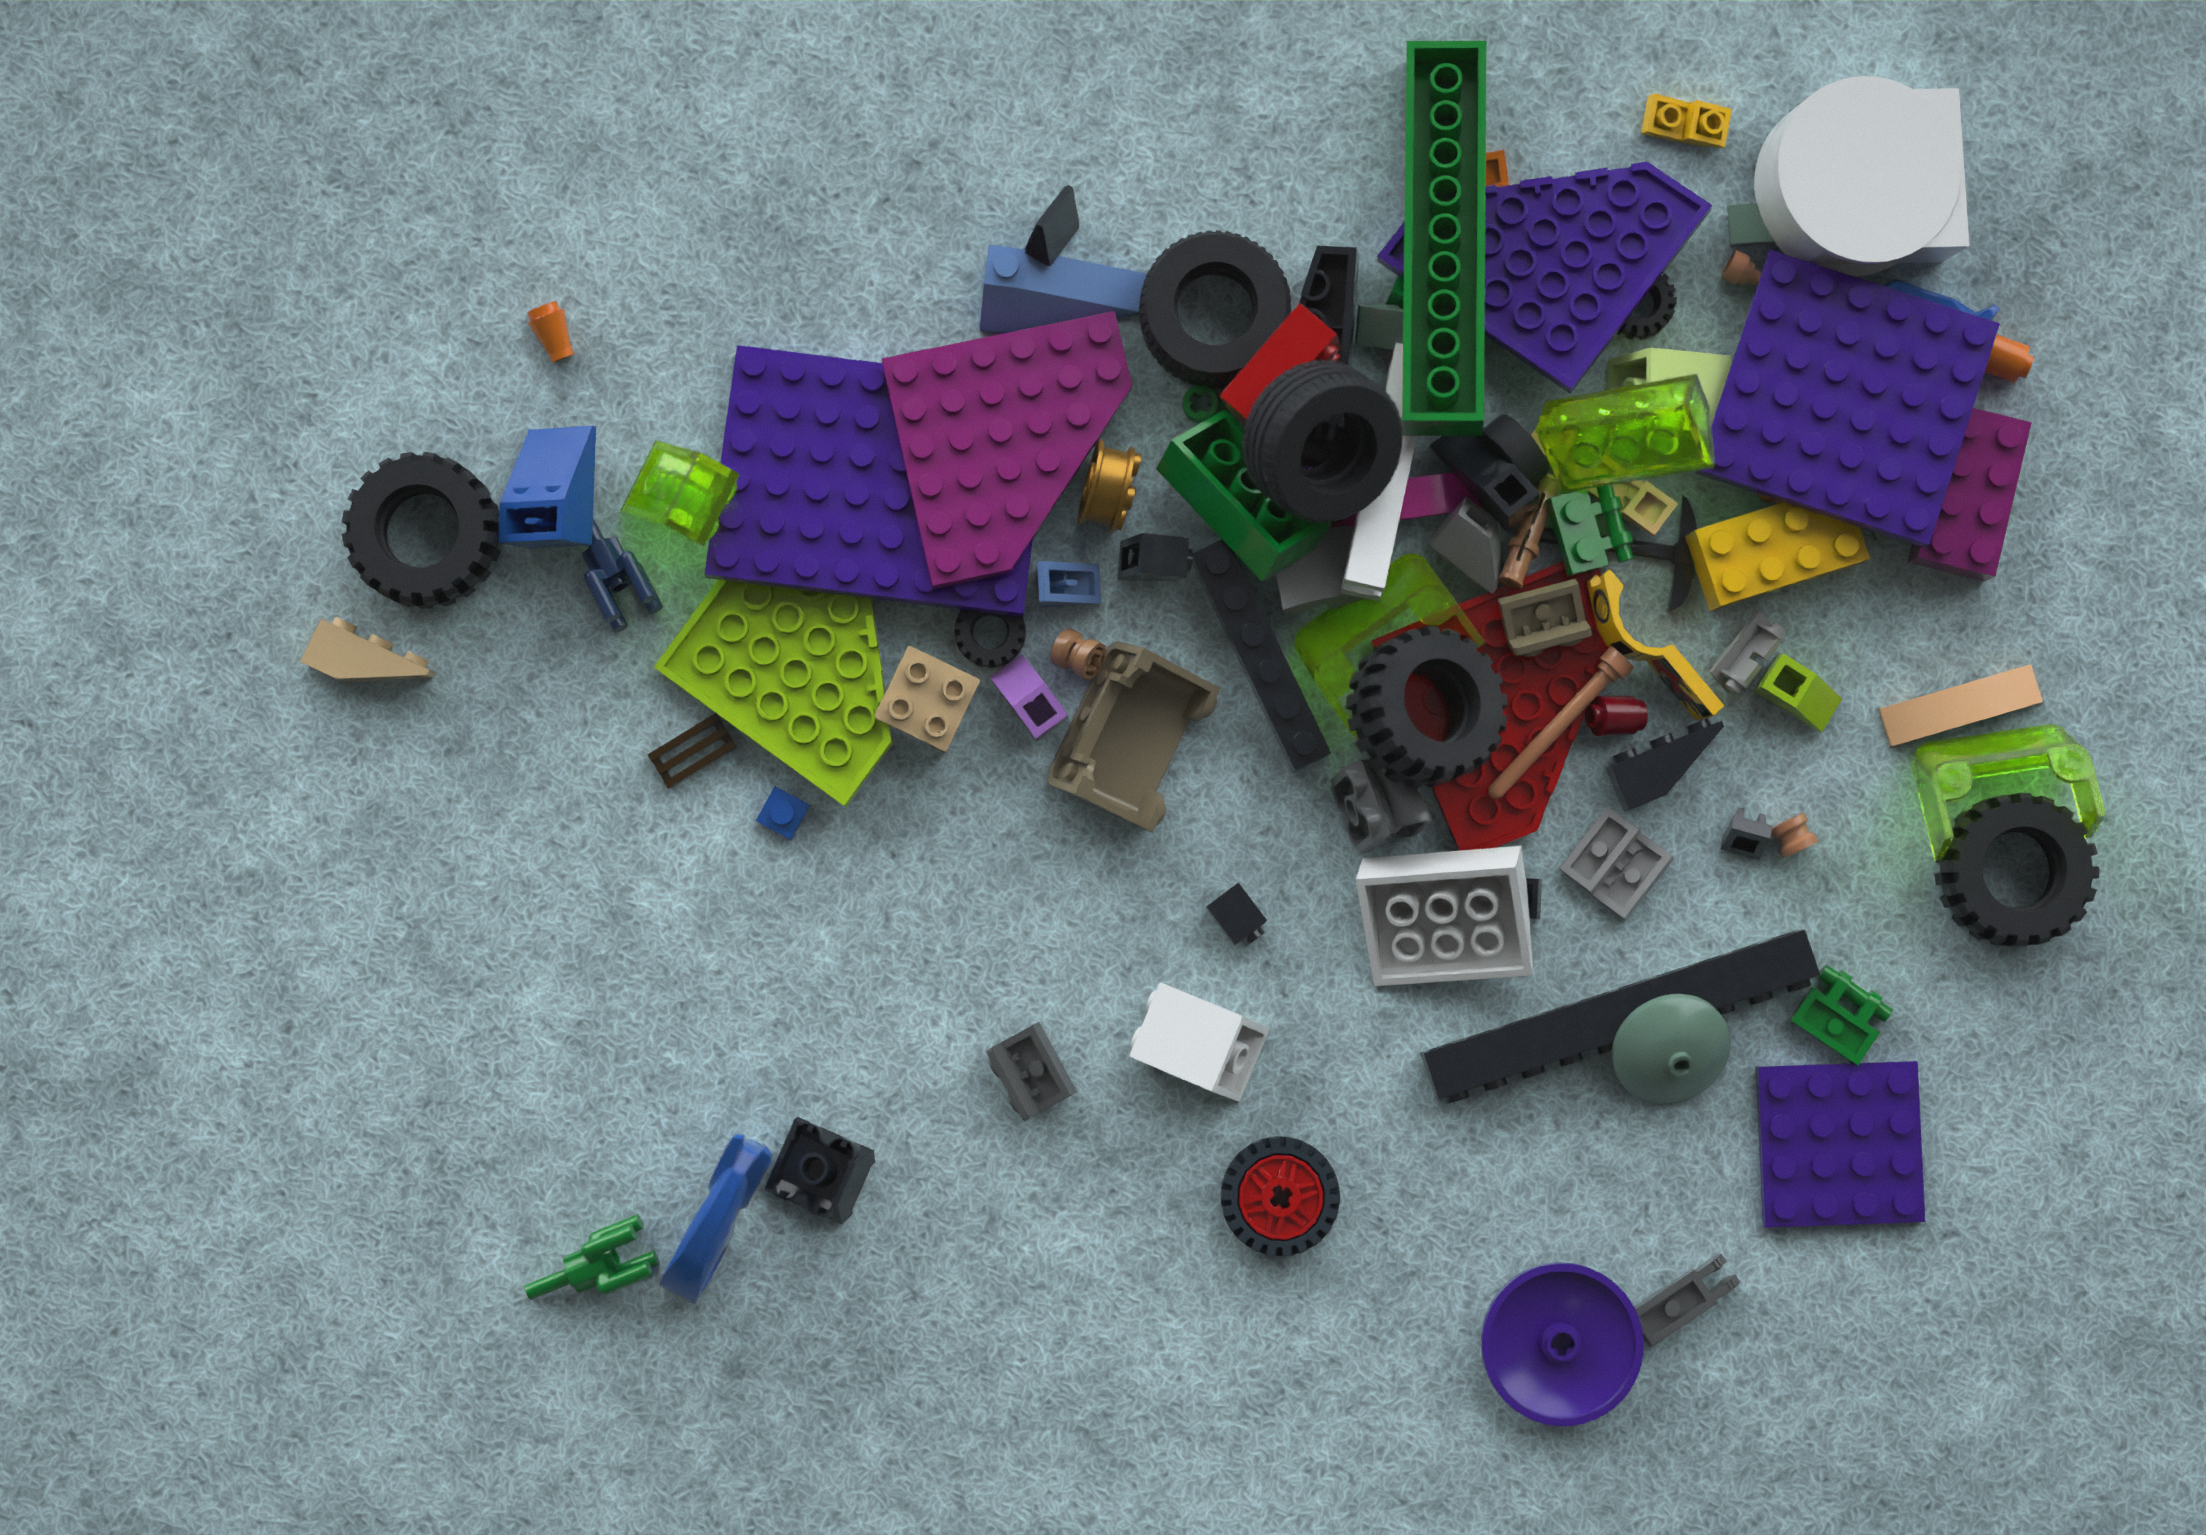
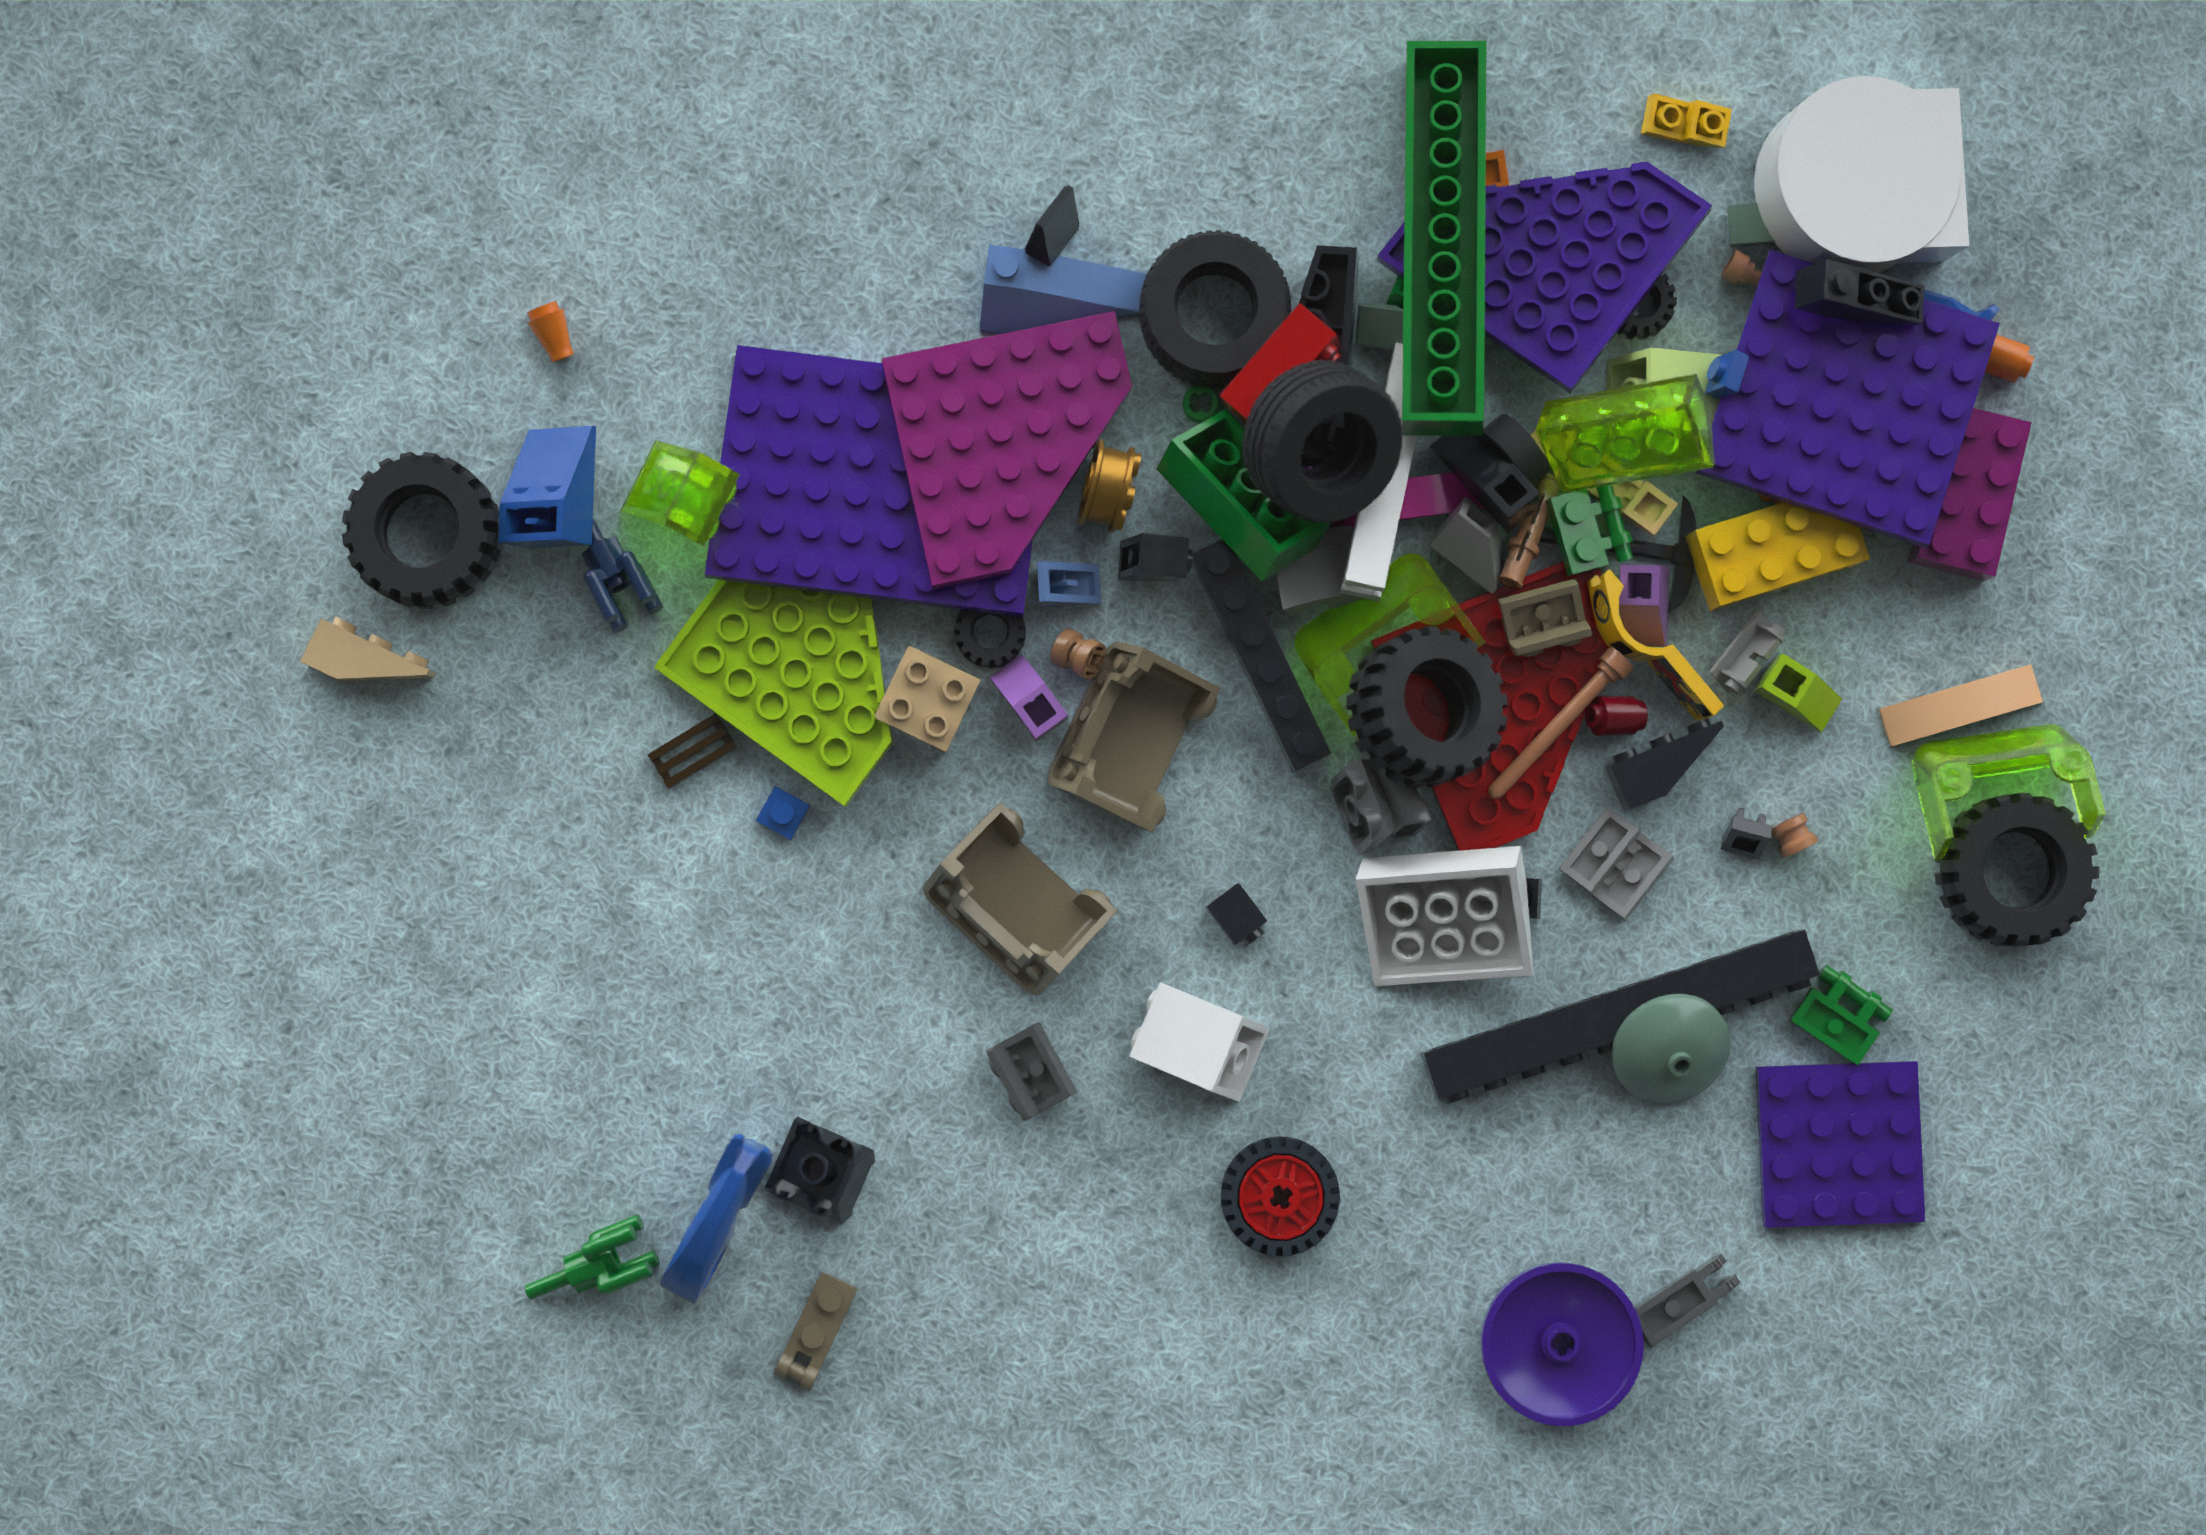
none -> dark tan plate [773,1271,858,1392]
none -> dark tan windscreen [923,802,1118,995]
none -> slope [1619,565,1669,647]
none -> blue plate [1705,350,1749,400]
none -> black slope [1795,259,1925,325]

